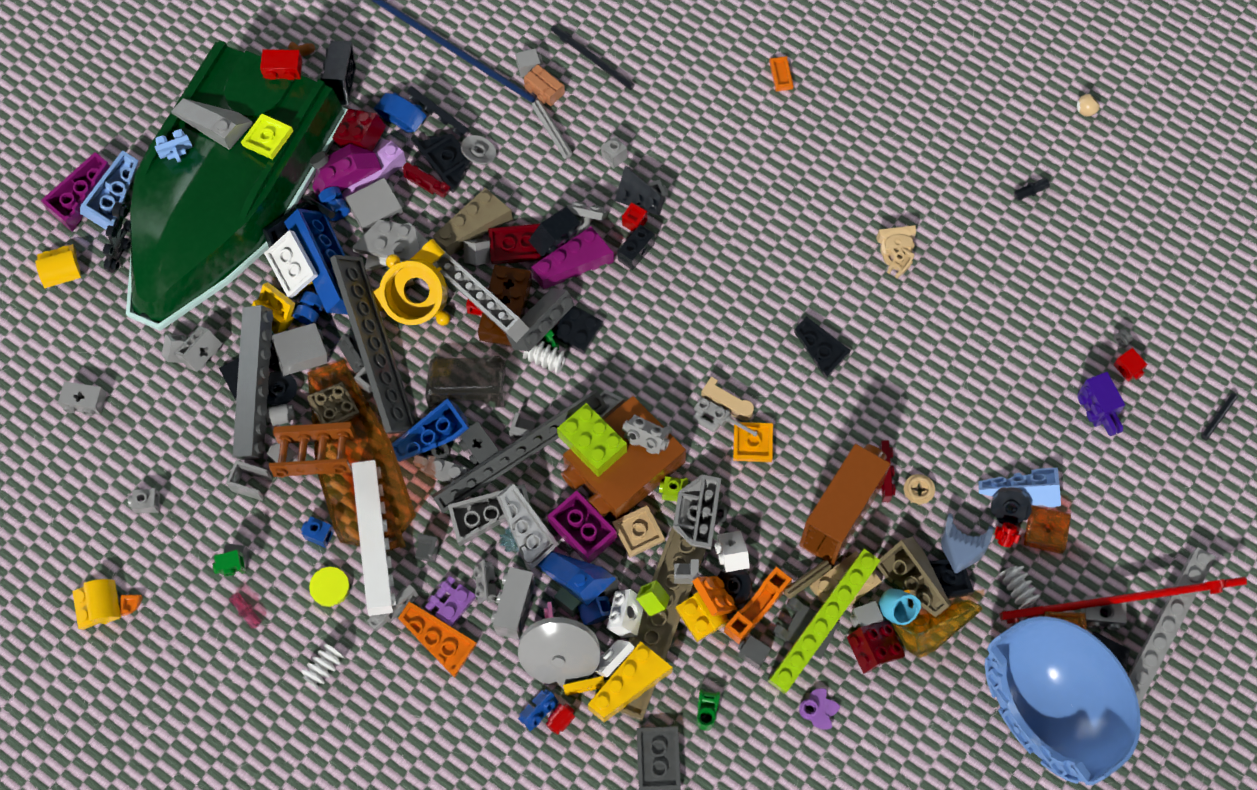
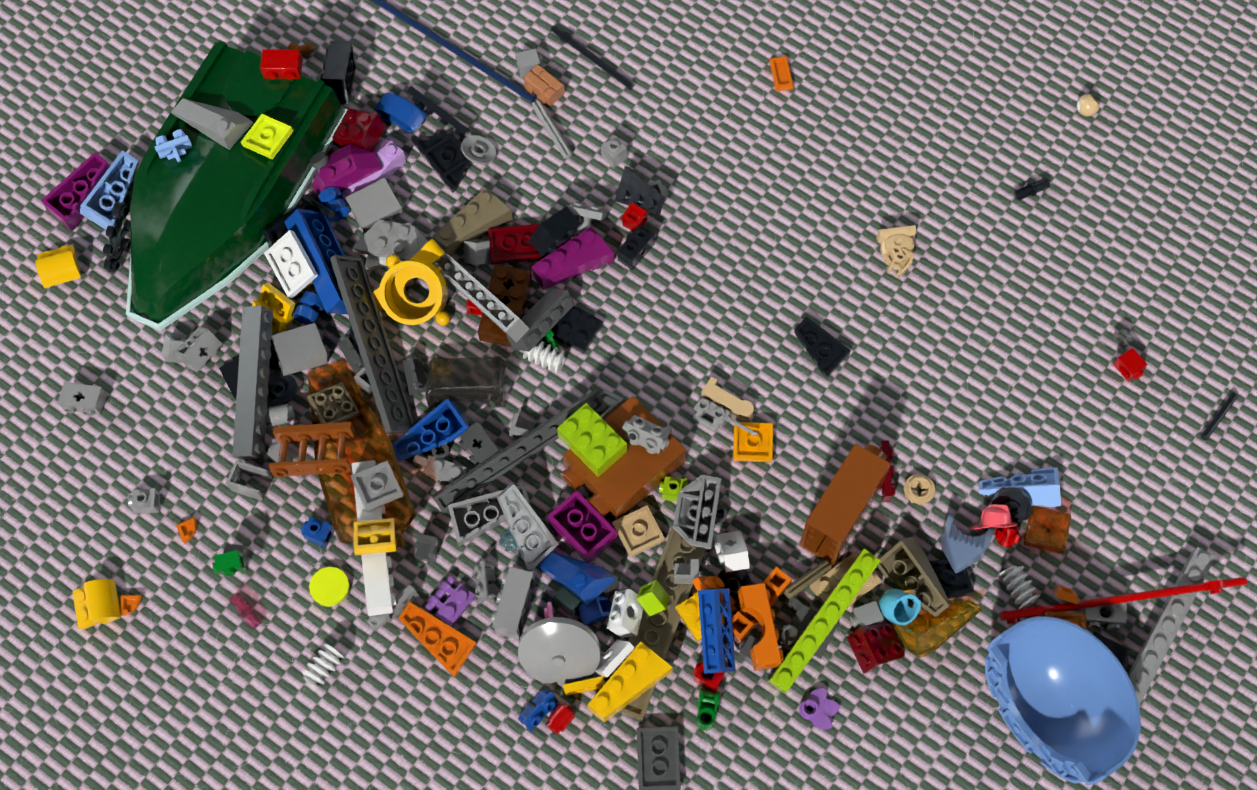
dark red hinge [403,162,450,198] -> none
dark purple brick [1078,372,1125,436] -> none
none -> orange tile [176,517,197,544]
none -> light grey plate [350,461,403,511]
none -> yellow brick [353,518,397,556]
none -> dark grey hinge [402,354,428,396]
none -> red brick [693,662,726,693]
none -> blue fence [698,588,736,673]
none -> orange arch [738,583,783,671]
none -> dark grey tile [778,625,799,645]
none -> coral piece [969,504,1017,529]
none -> orange tile [1053,584,1079,604]

